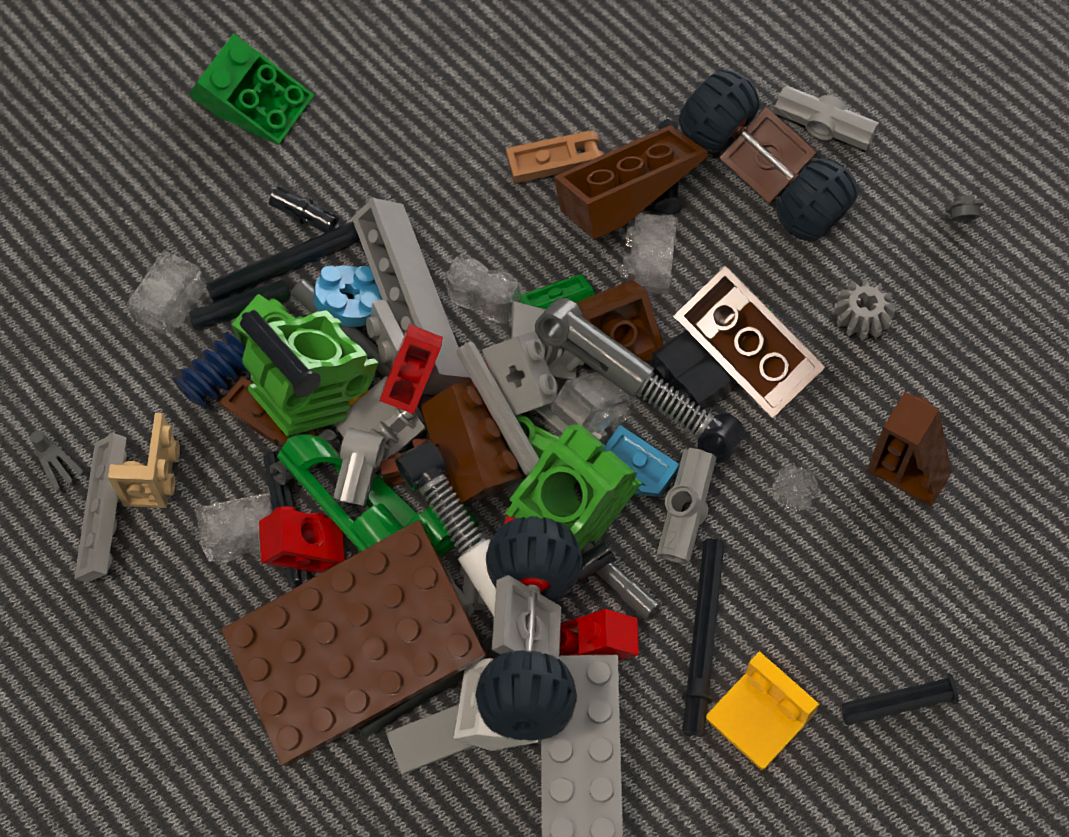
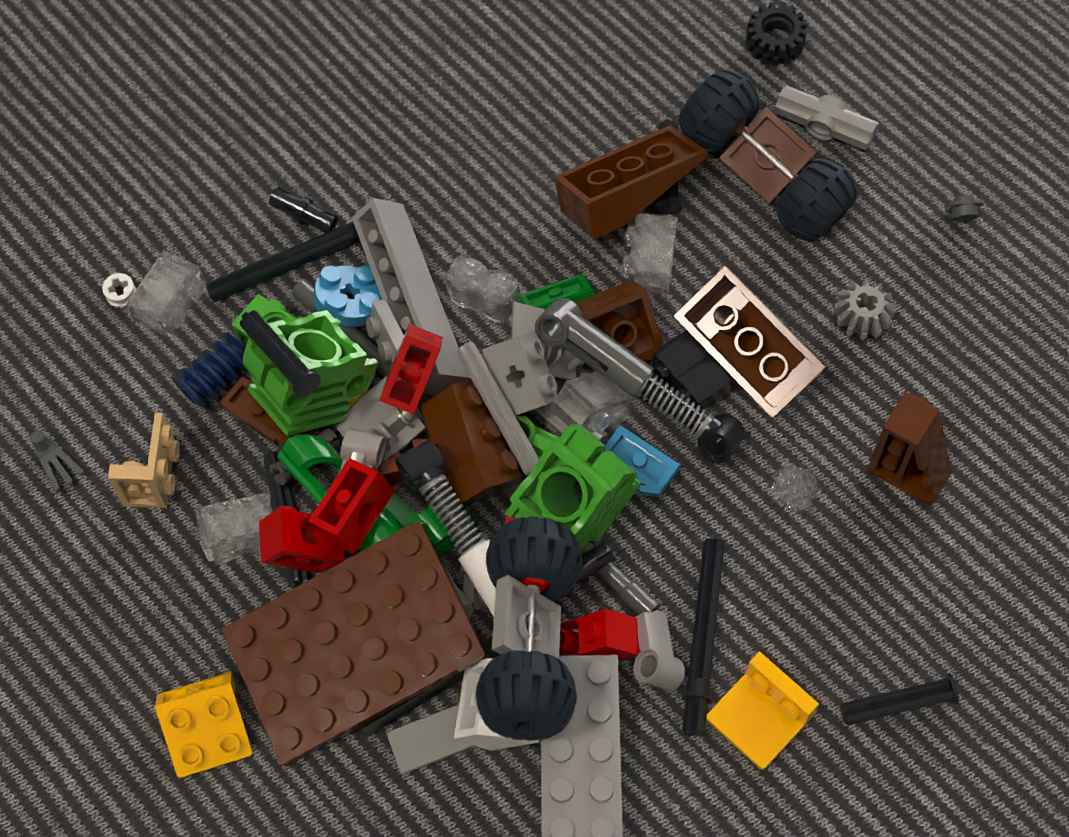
light grey plate [74,433,127,582] -> none
green slope [189,33,314,145] -> none
black axle [189,279,291,330] -> none
medium nougat plate [506,131,603,183] -> none
light grey piece [656,448,716,564] -> none
none -> white bush [102,273,137,309]
none -> yellow bracket [155,672,252,778]
none -> red brick [308,458,395,554]
none -> light grey piece [633,610,685,691]
none -> black tyre [746,2,807,66]

